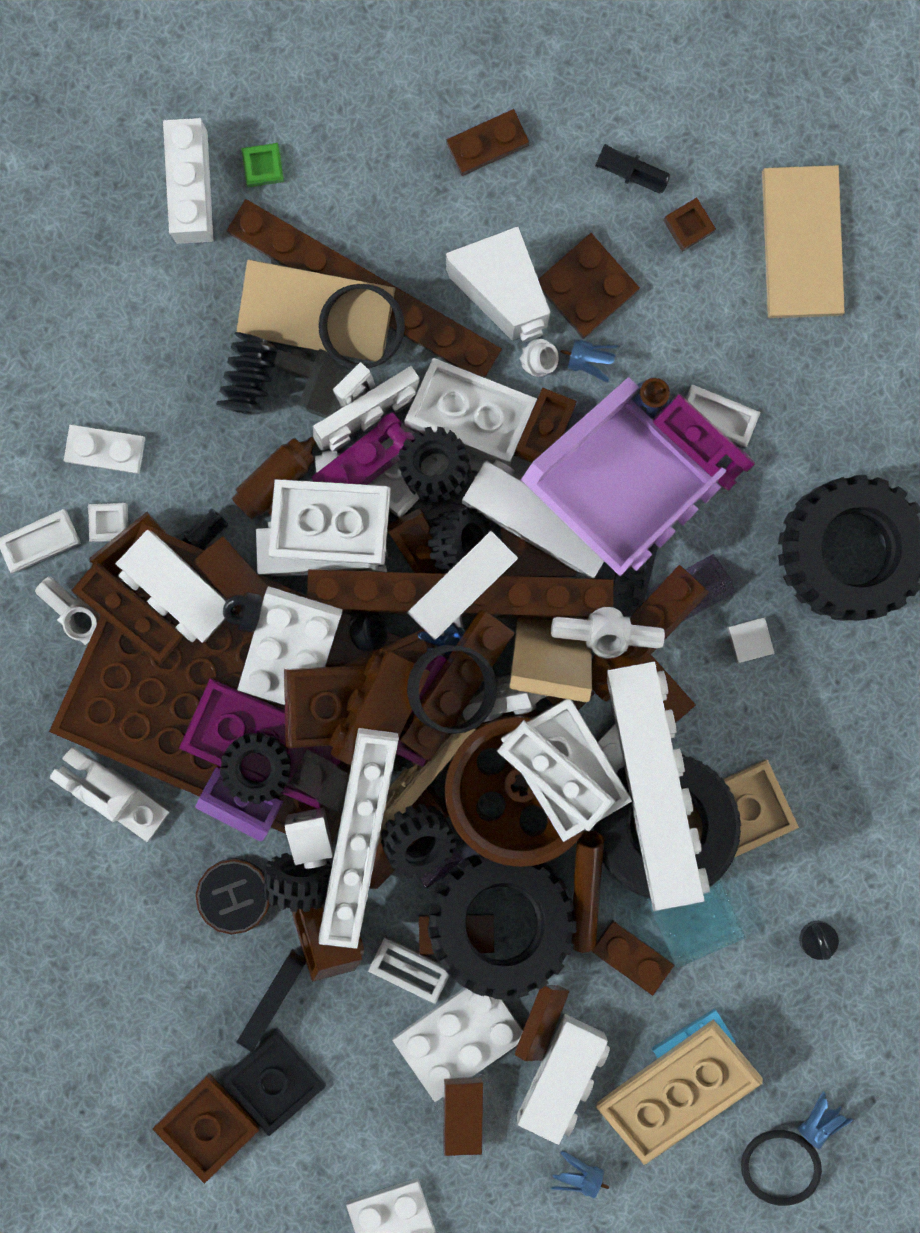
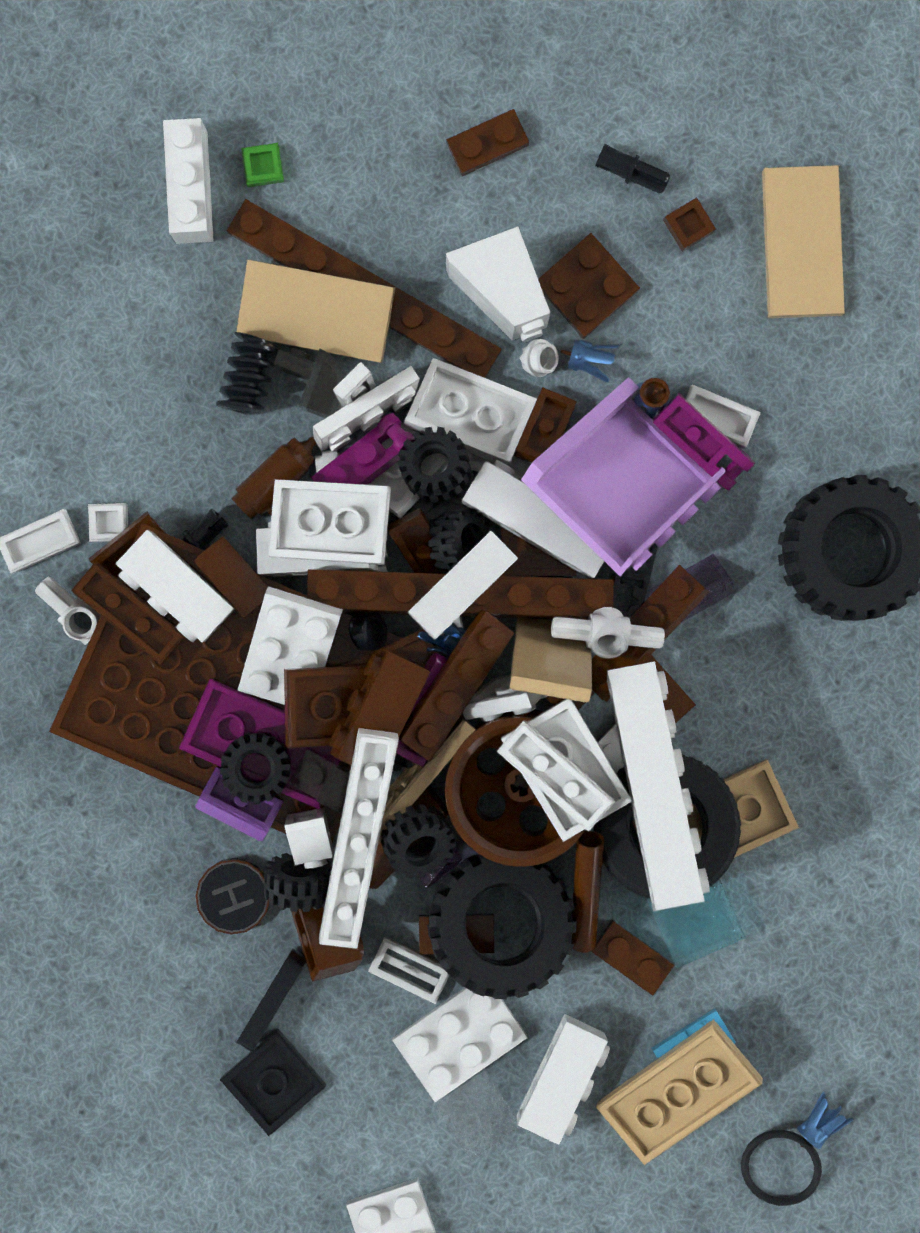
white plate [50,747,171,842] -> none
white plate [64,425,145,474] -> none
reddish brown plate [152,1073,260,1184] -> none
black tile [223,592,262,632] -> none
black tyre [318,284,405,369] -> none
black tyre [407,645,497,734] -> none
reddish brown tile [443,1077,483,1156] -> none
reddish brown tile [515,985,570,1061] -> none
flat silver piece [551,1151,609,1199] -> none
white tile [727,618,775,663] -> none
black tile [799,920,839,960] -> none

